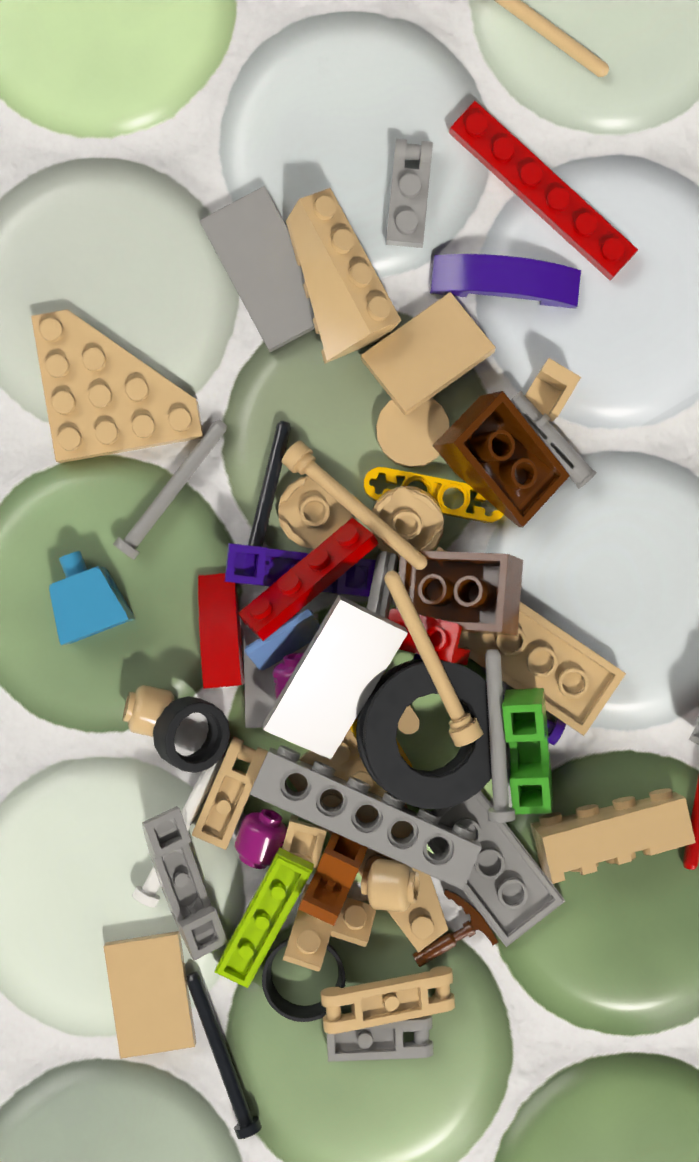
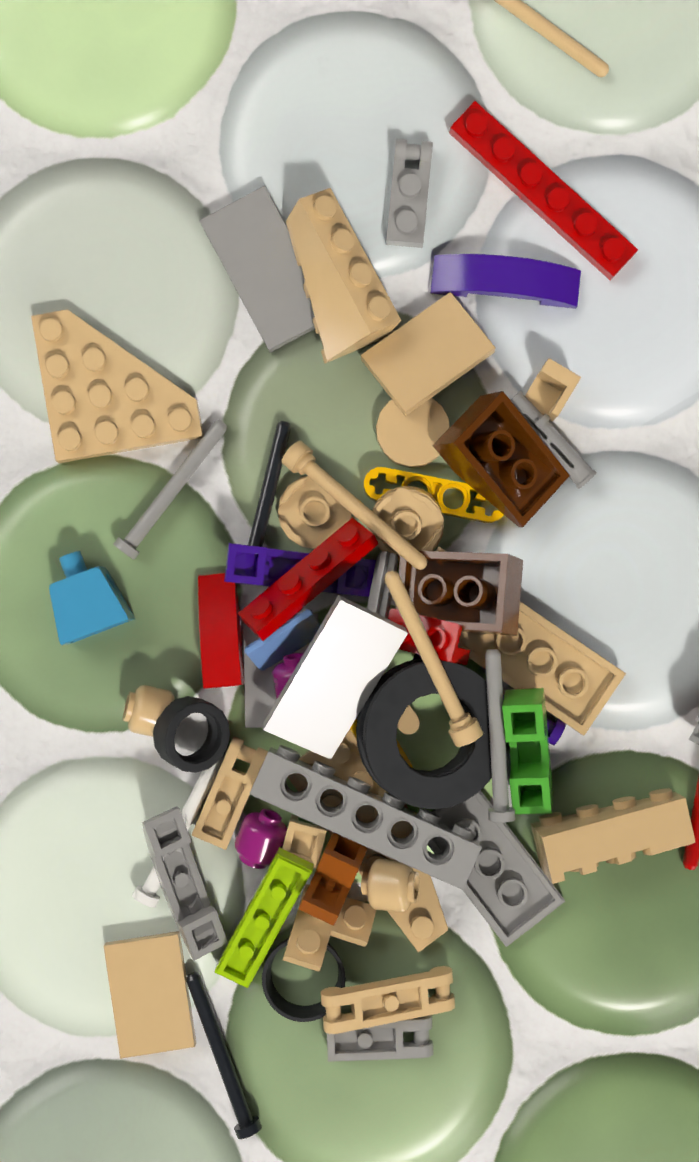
reddish brown piece [412,889,498,967] -> none

